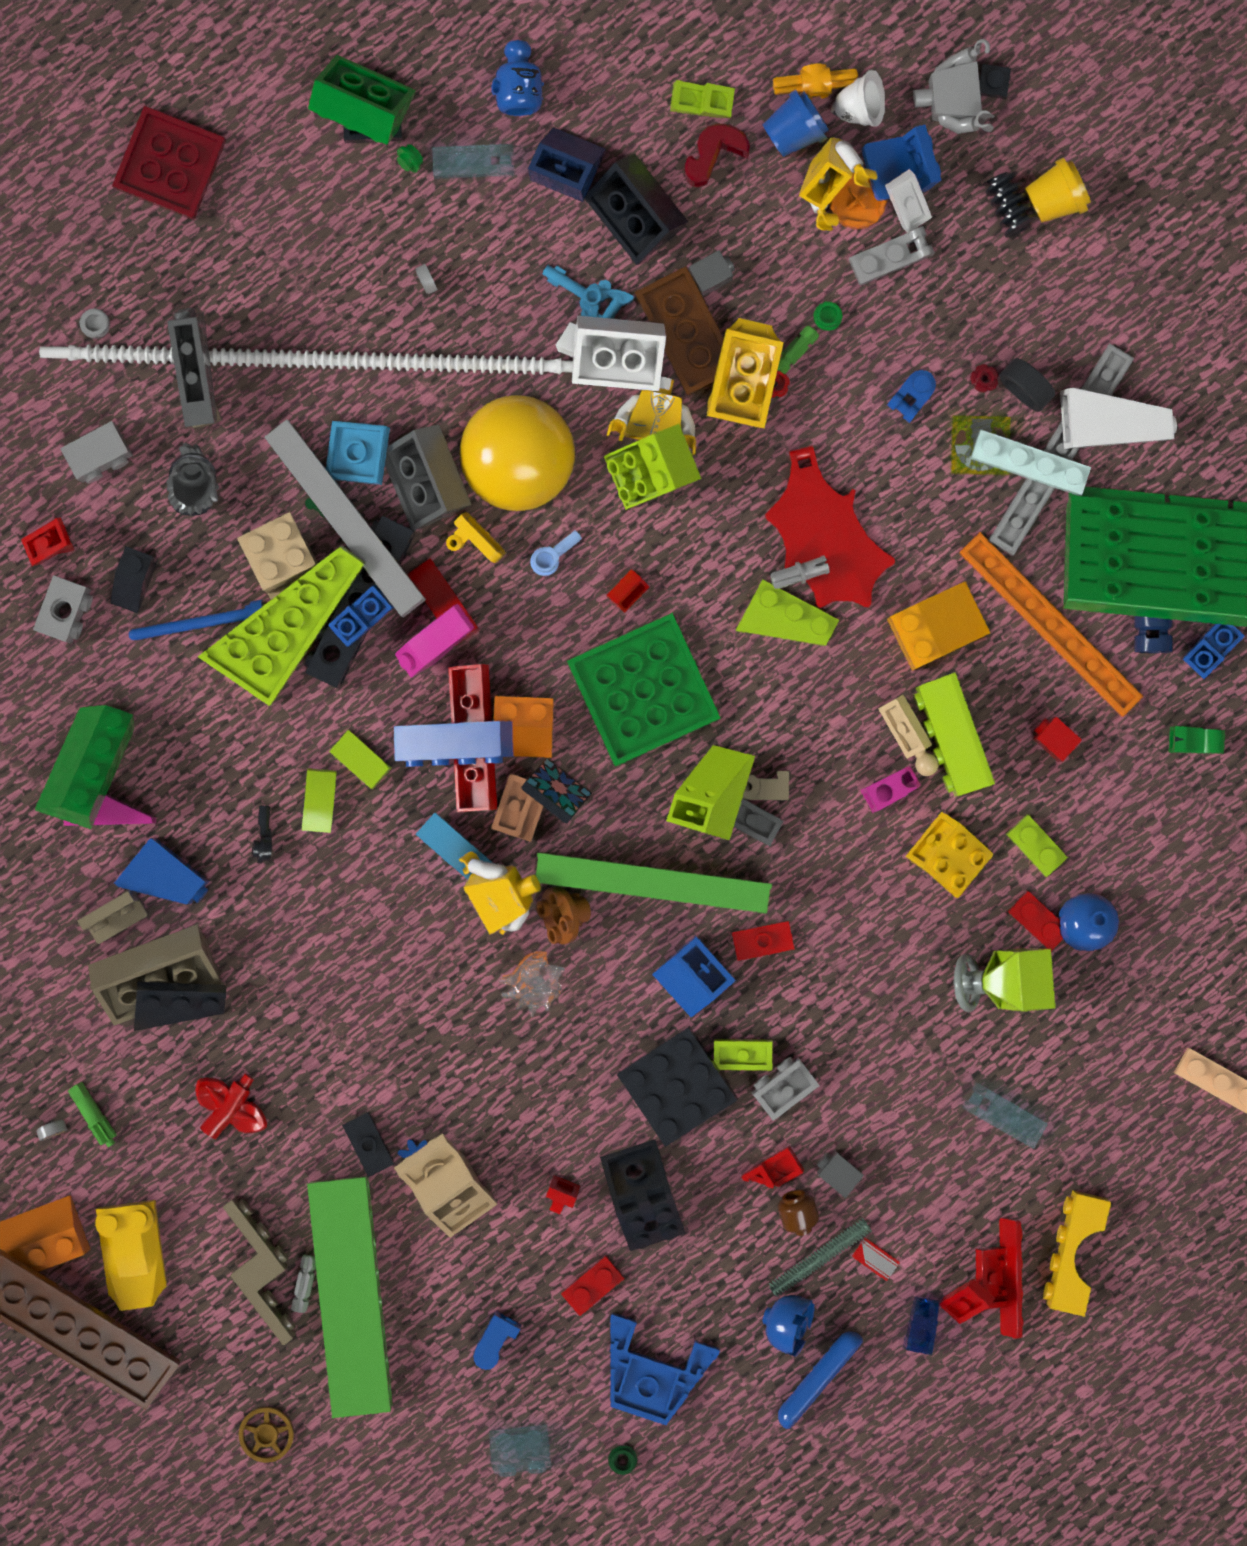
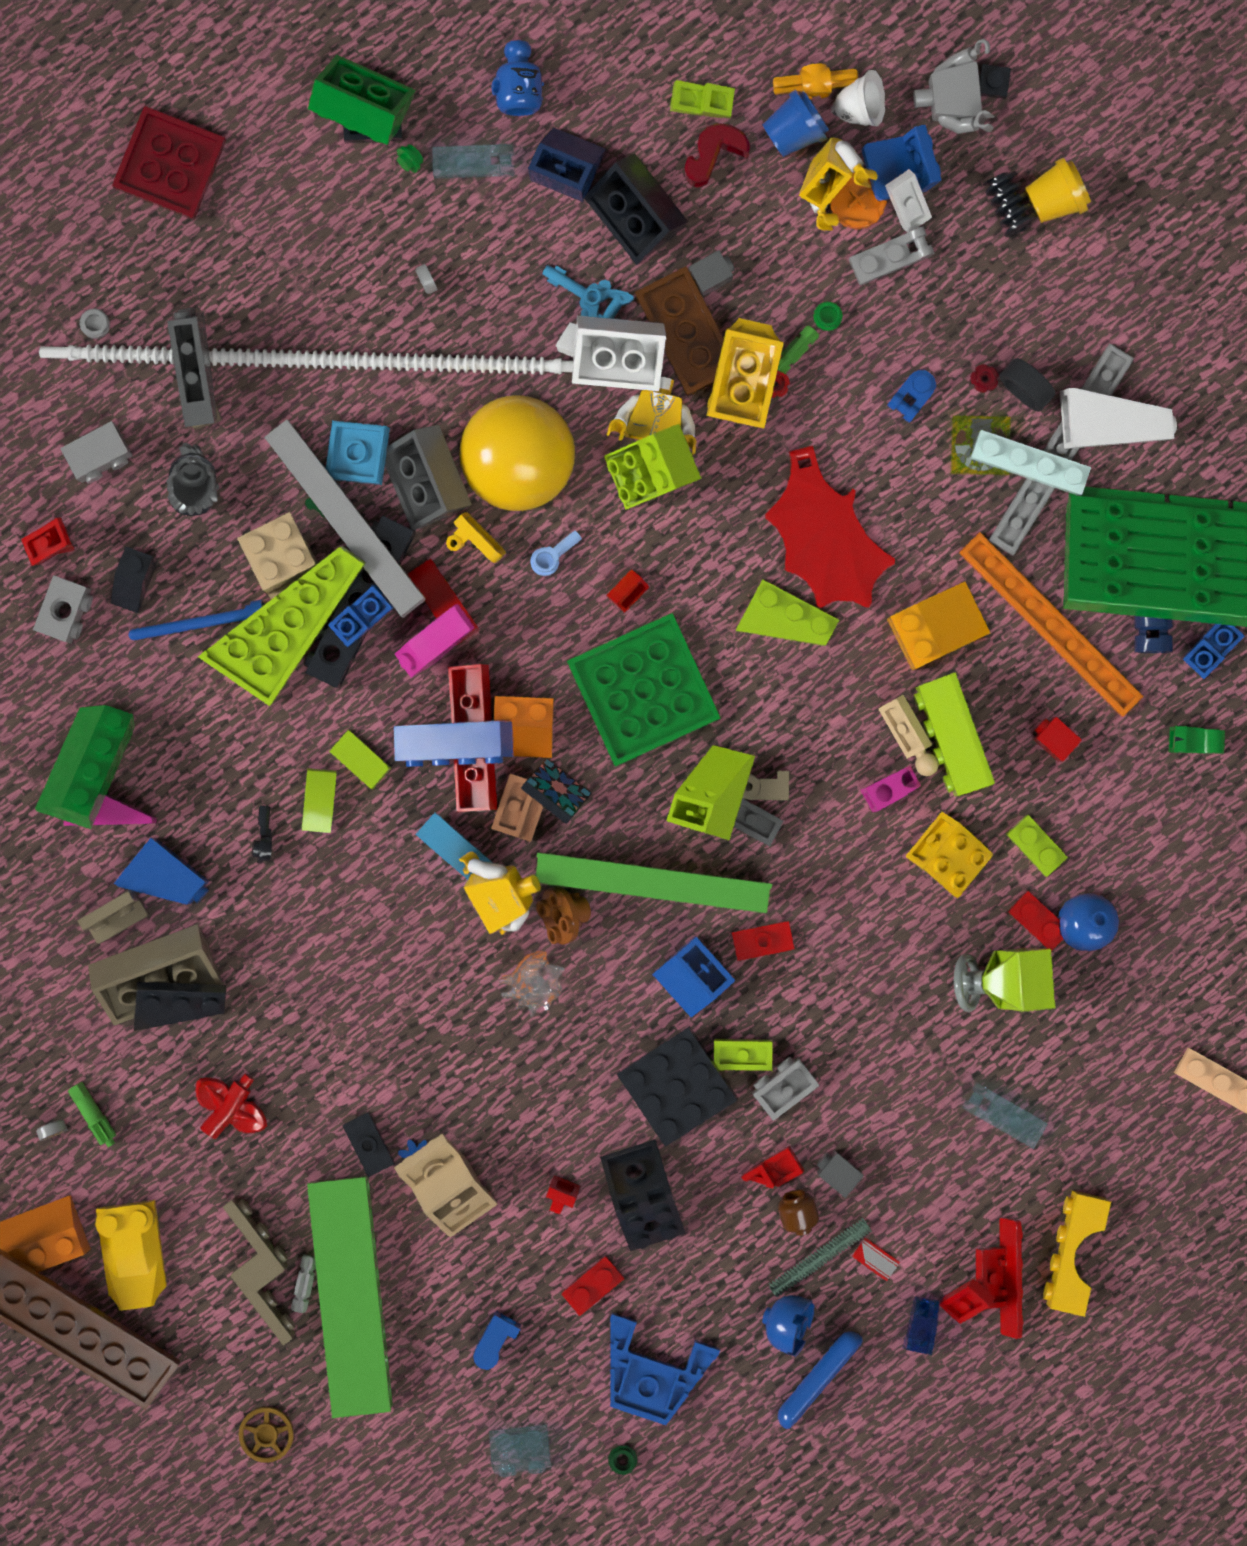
light grey axle [770,555,830,589] -> none

